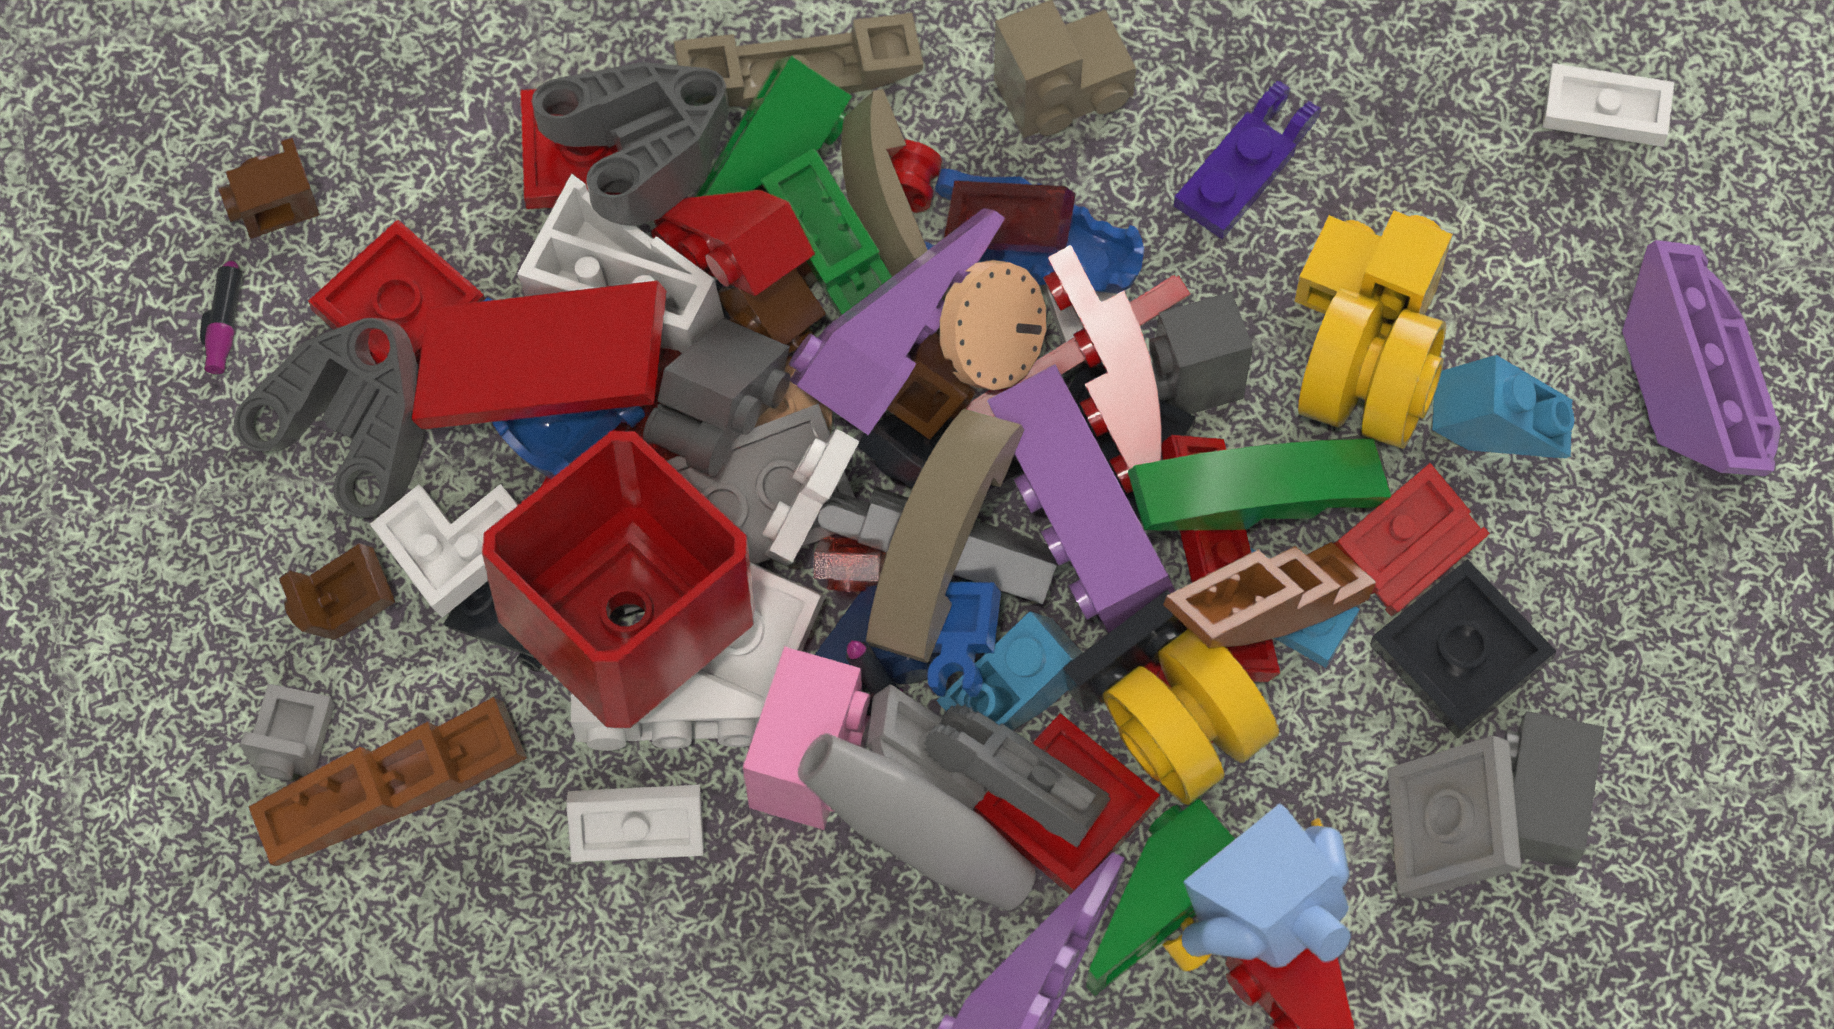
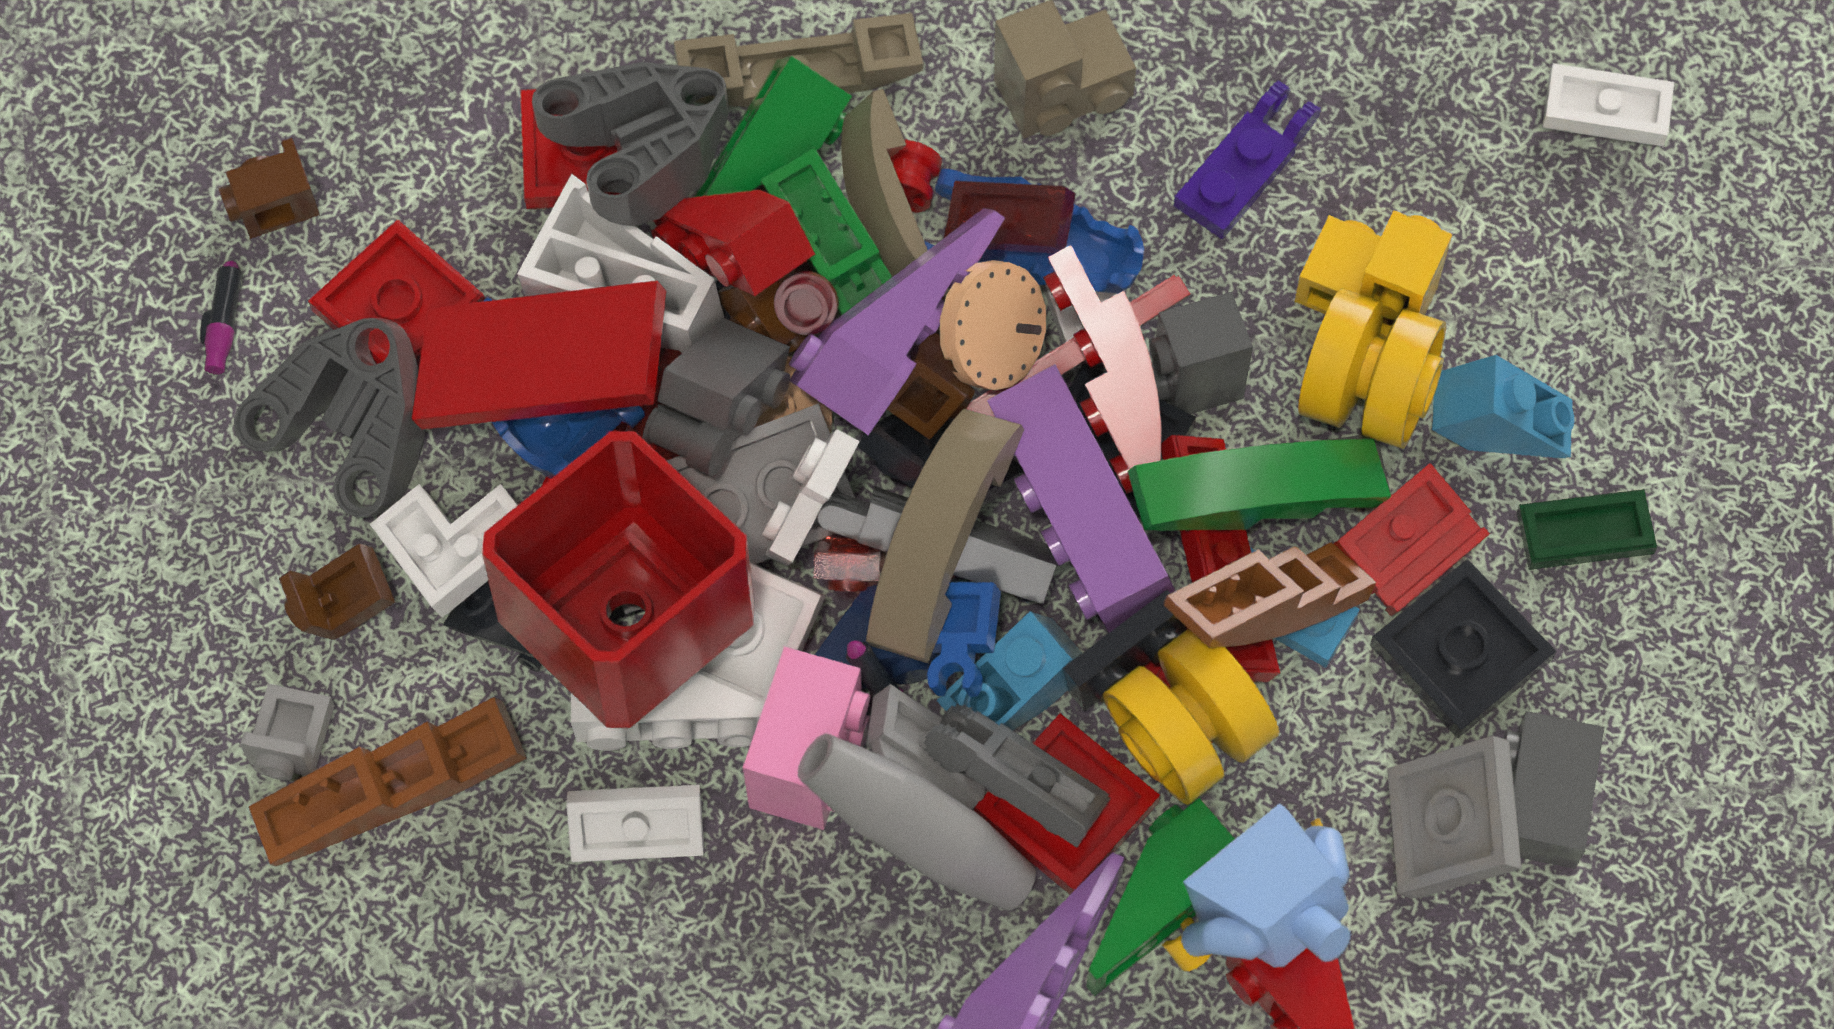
medium lavender wedge [1622,240,1781,476] -> none
none -> plate [774,271,838,335]
none -> dark green tile [1517,489,1657,570]

